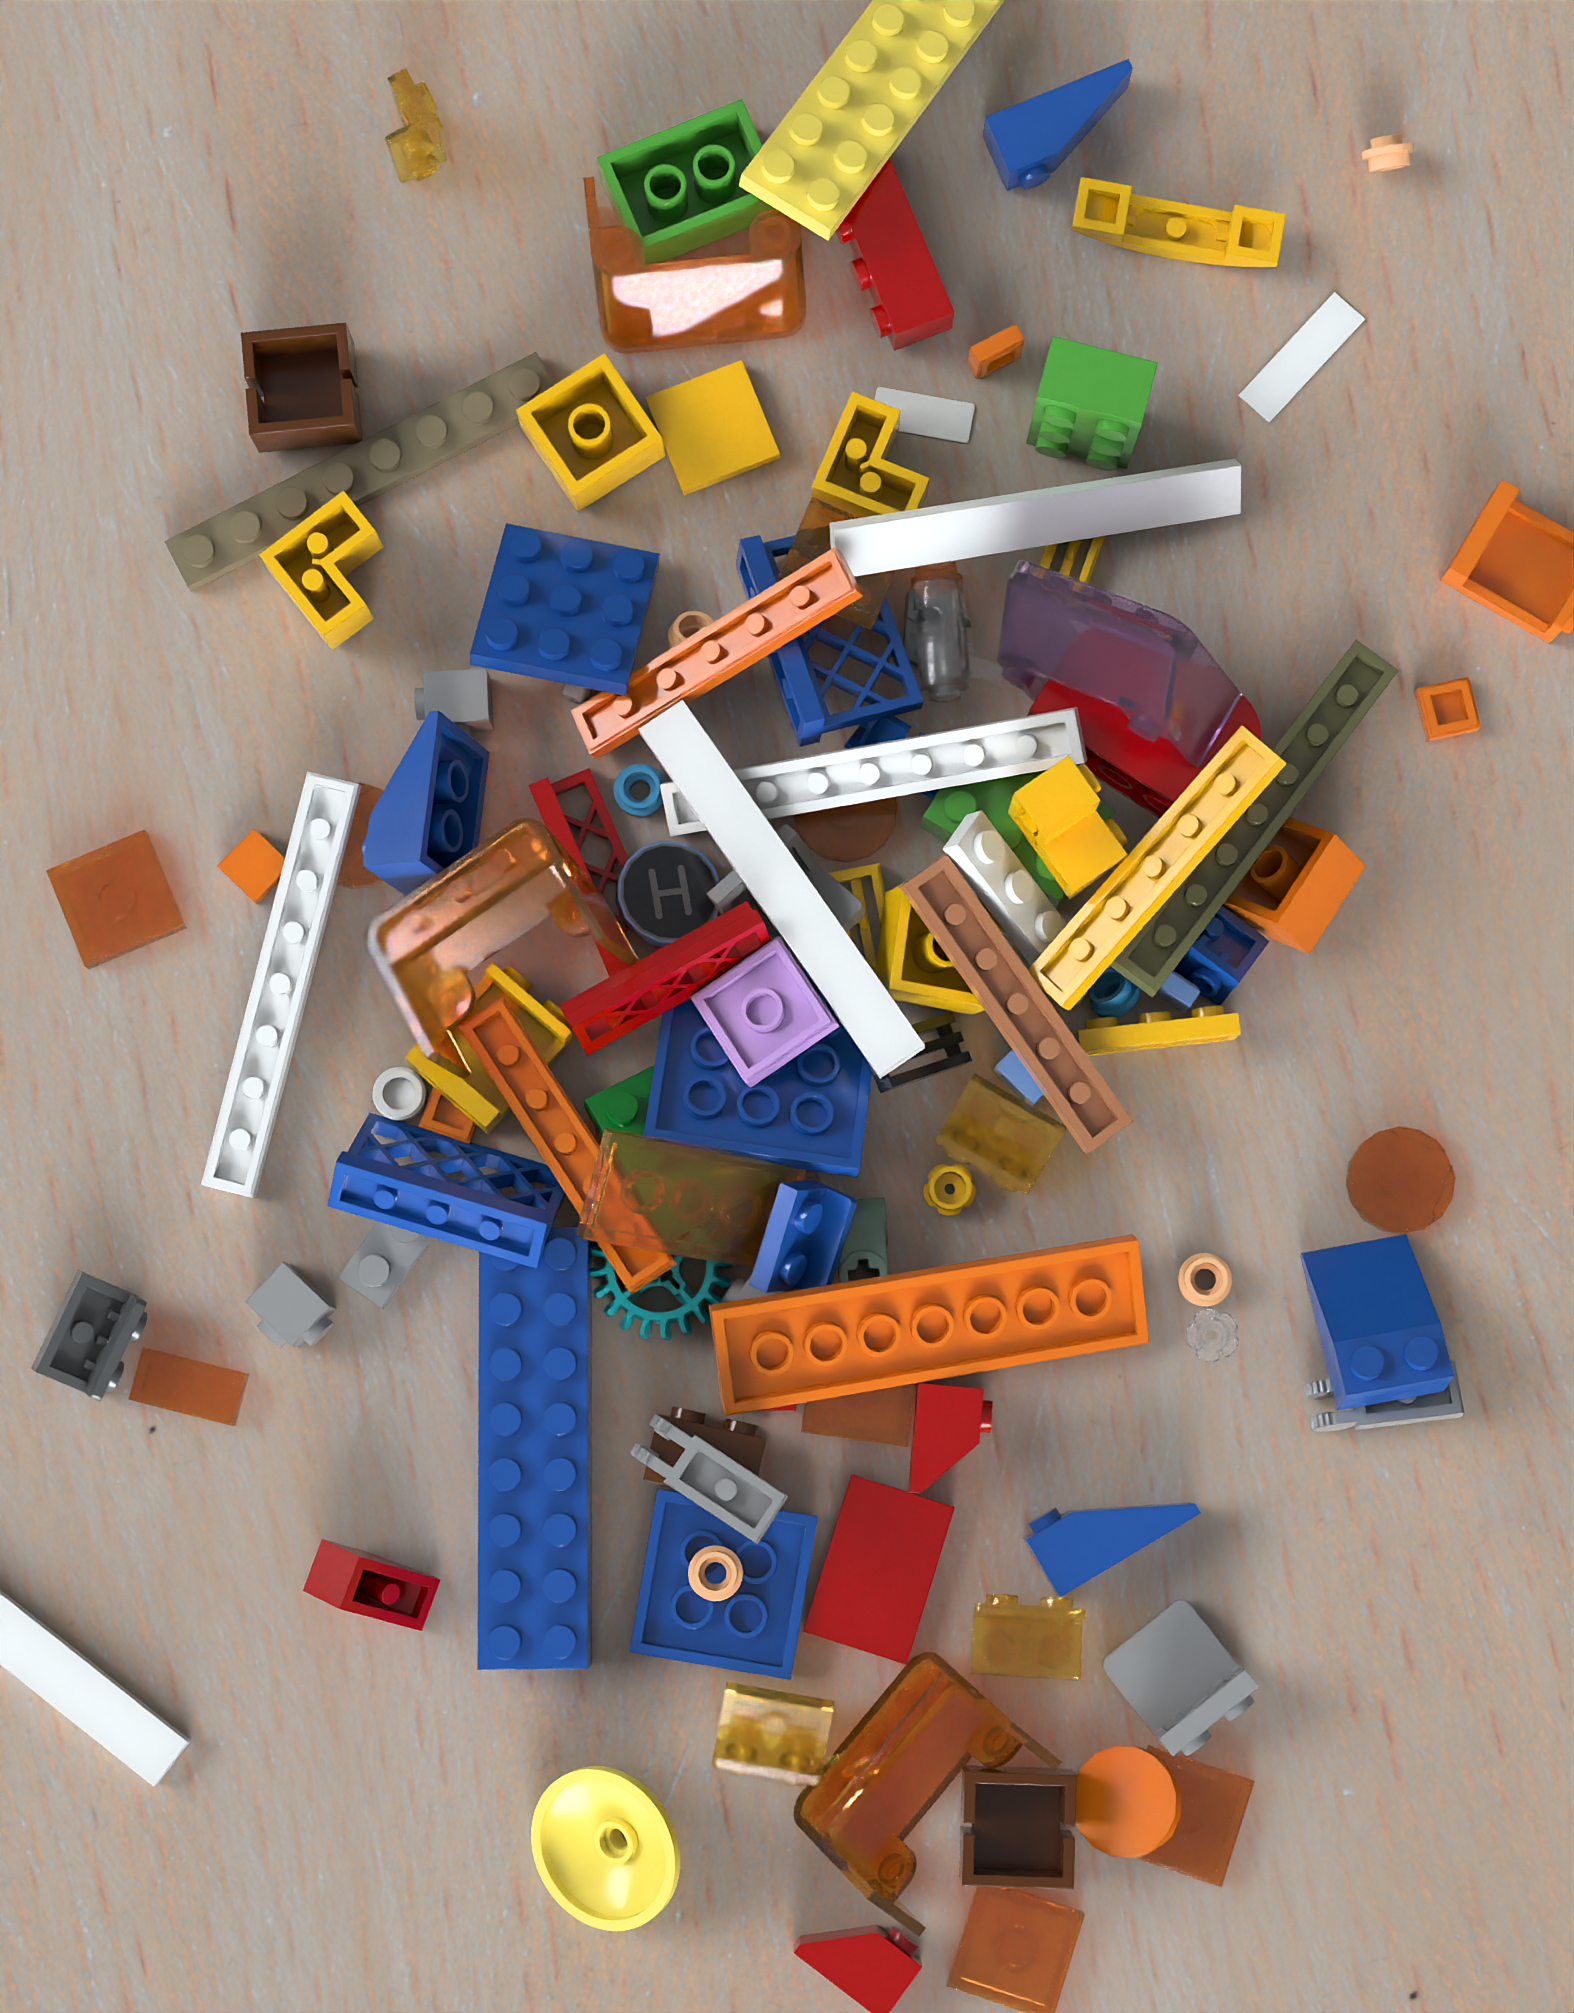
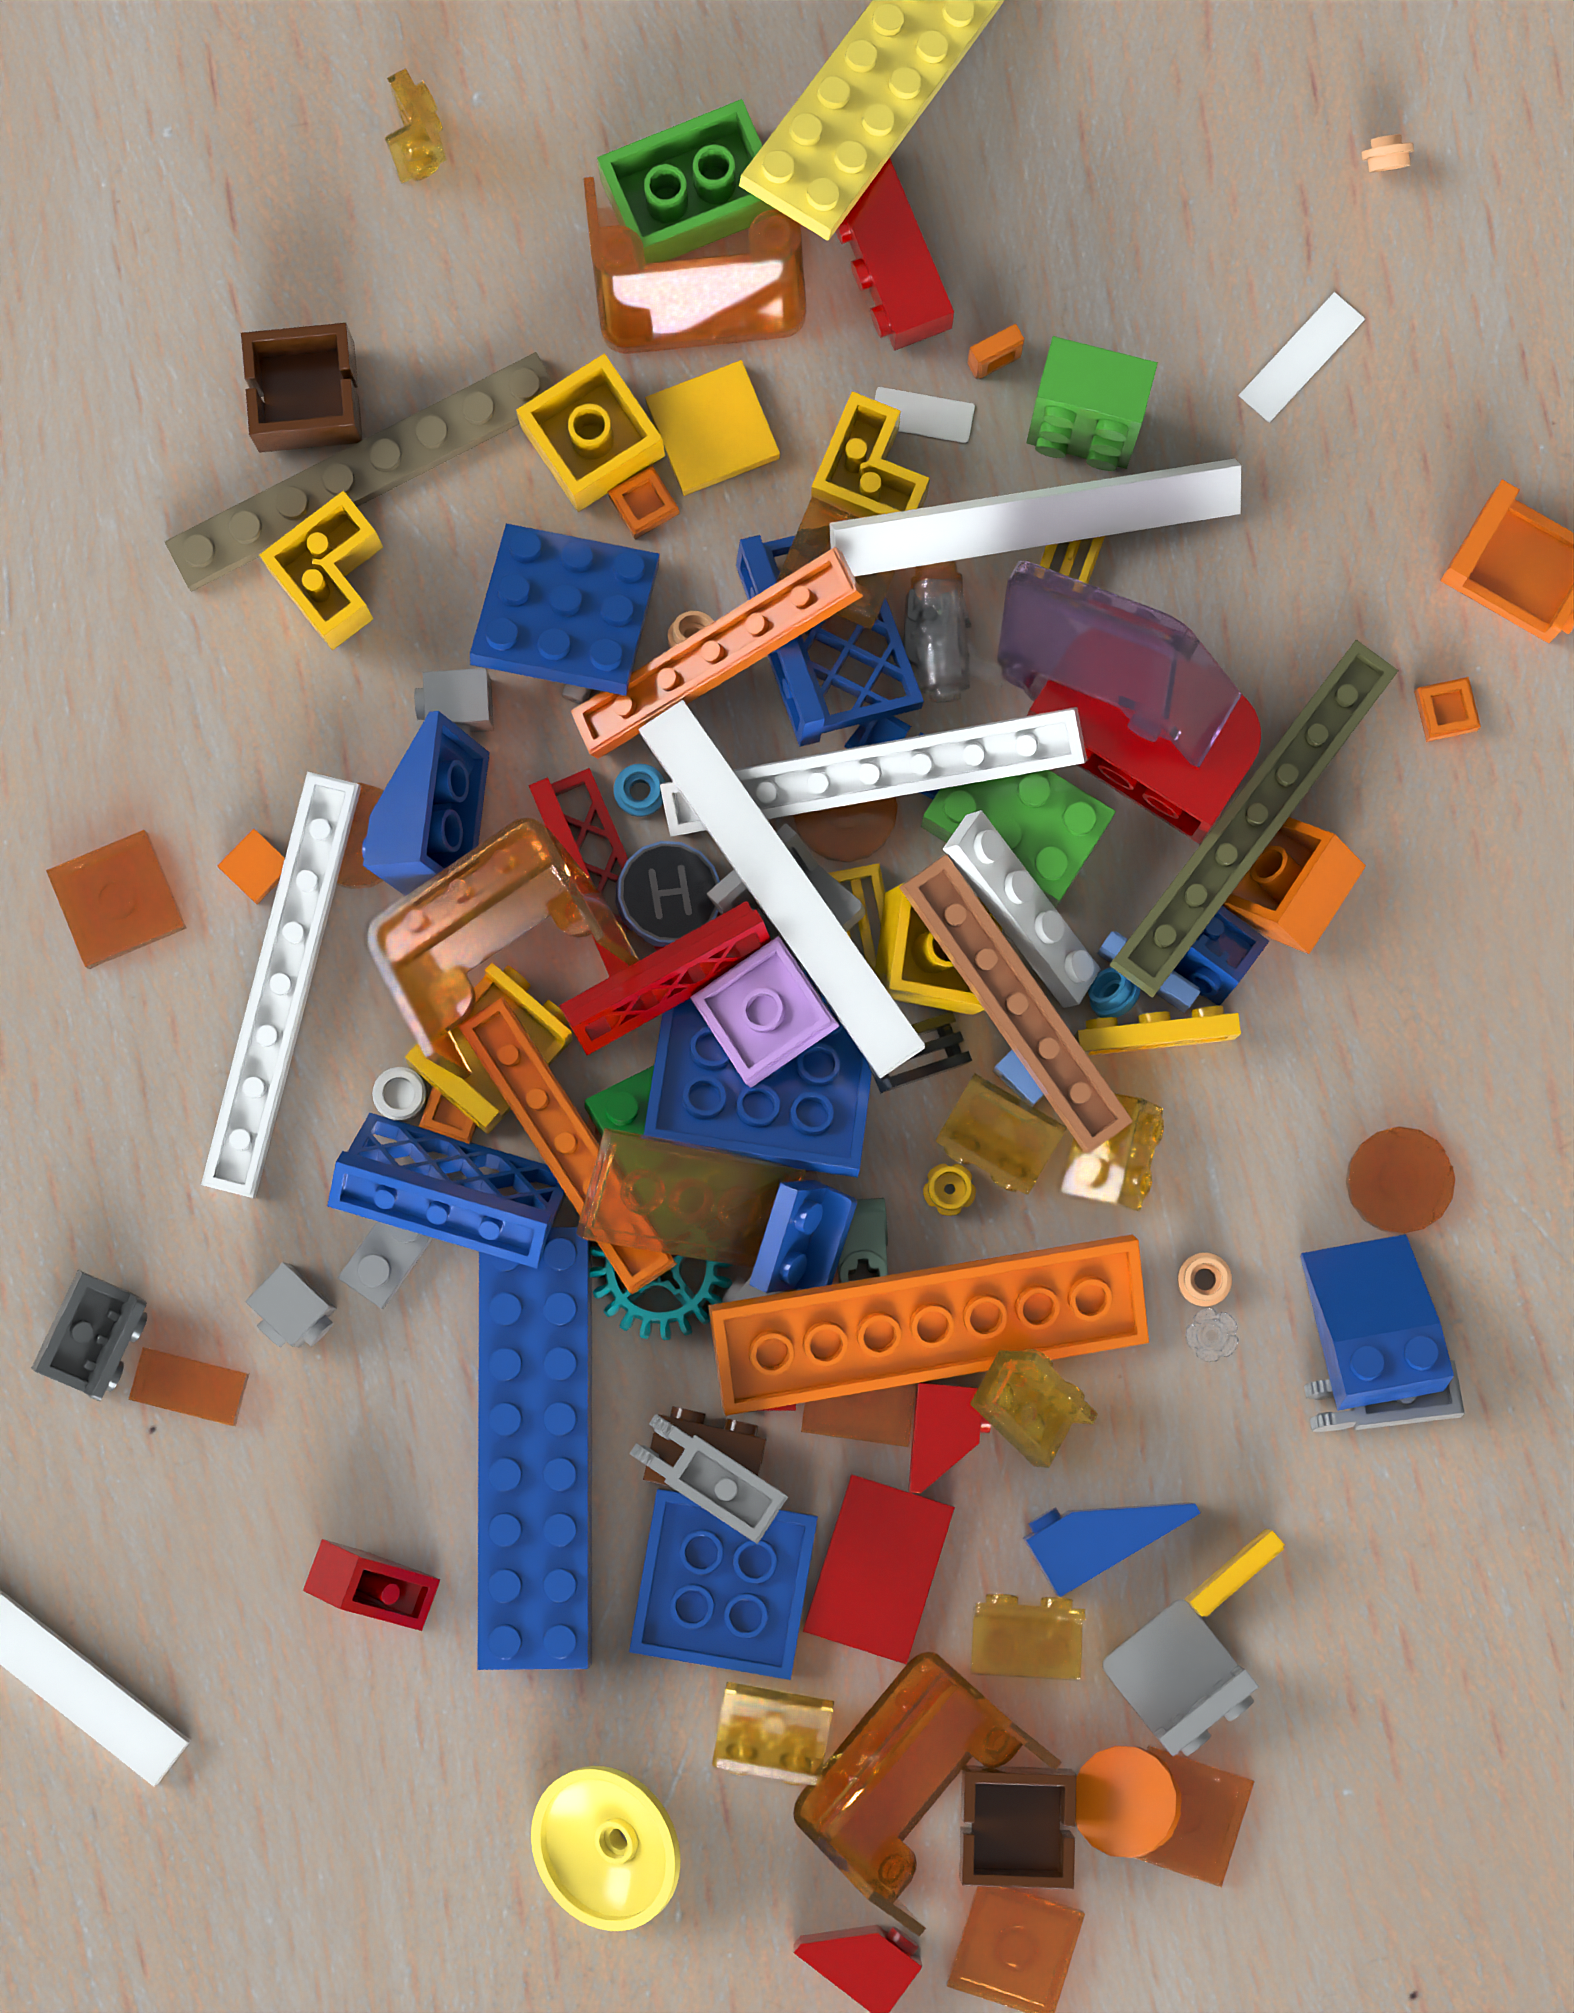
light nougat plate [688,1545,743,1601] -> none
blue slope [983,59,1133,191] -> none
yellow brick [1008,755,1128,900] -> none
yellow plate [1028,726,1287,1011] -> none
yellow slope [1071,177,1286,267] -> none
none -> orange tile [608,465,680,540]
none -> clear yellow bracket [970,1349,1098,1468]
none -> clear yellow bracket [1061,1093,1164,1211]
none -> yellow tile [1184,1529,1285,1617]

